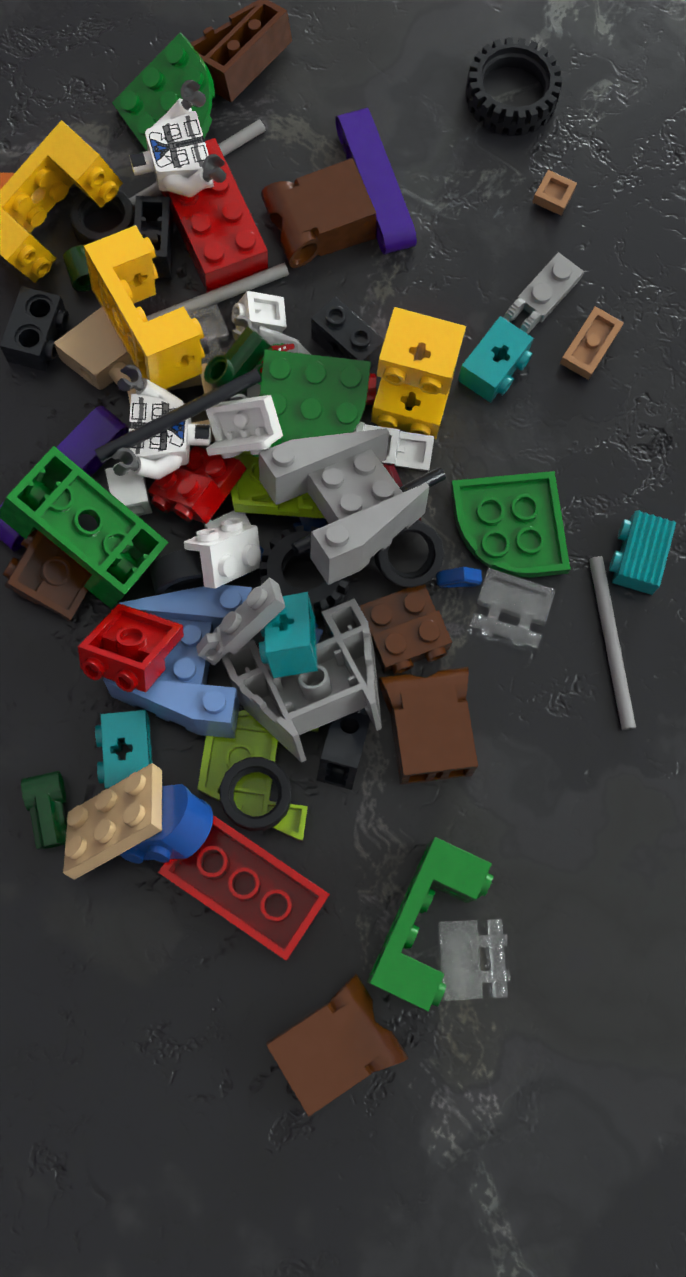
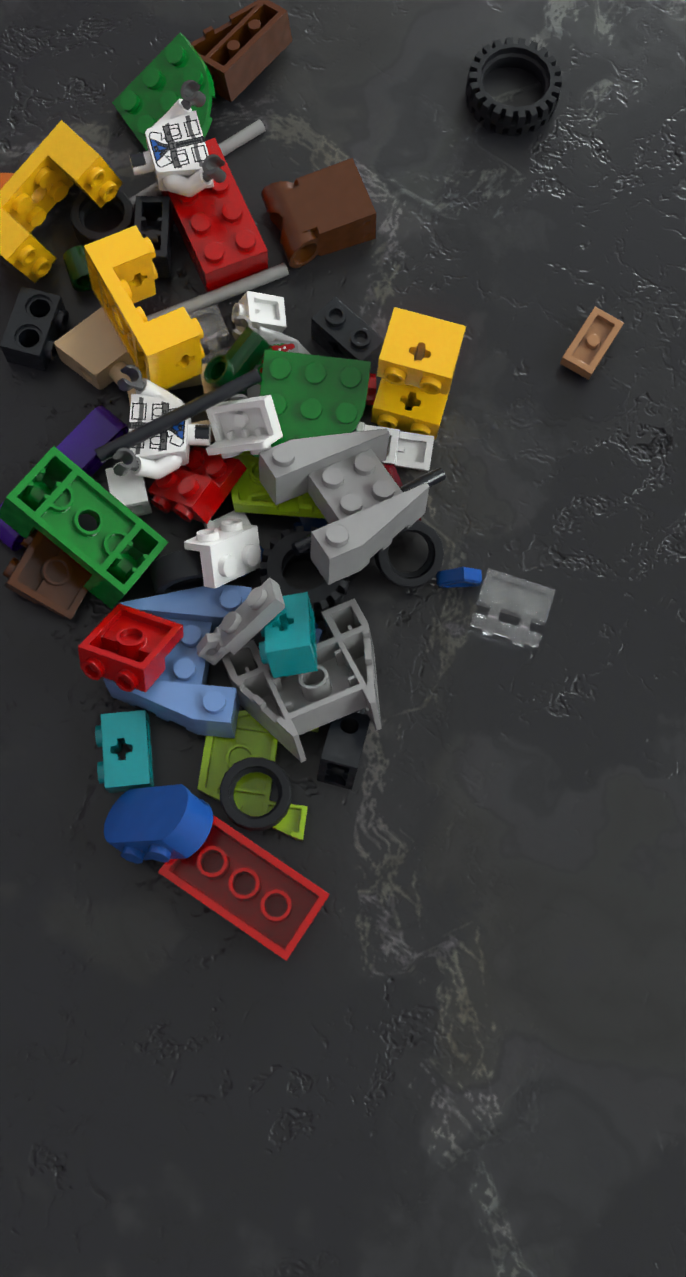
dark green piece [21,771,67,850] -> none
tan plate [63,763,162,880] -> none
reddish brown piece [266,973,408,1117] -> none
dark purple beam [335,108,417,255] -> none
reddish brown plate [359,584,452,675] -> none
green plate [366,837,494,1012] -> none
reddish brown piece [378,667,478,785] -> none
clear plate [438,919,511,1001] -> none
green plate [450,471,571,577] -> none
teal brick [458,316,534,403] -> none
light grey hinge [503,252,584,334] -> none
medium nougat plate [533,170,577,216] -> none
light grey piece [589,556,636,730] -> none
teal brick [609,510,676,595] -> none

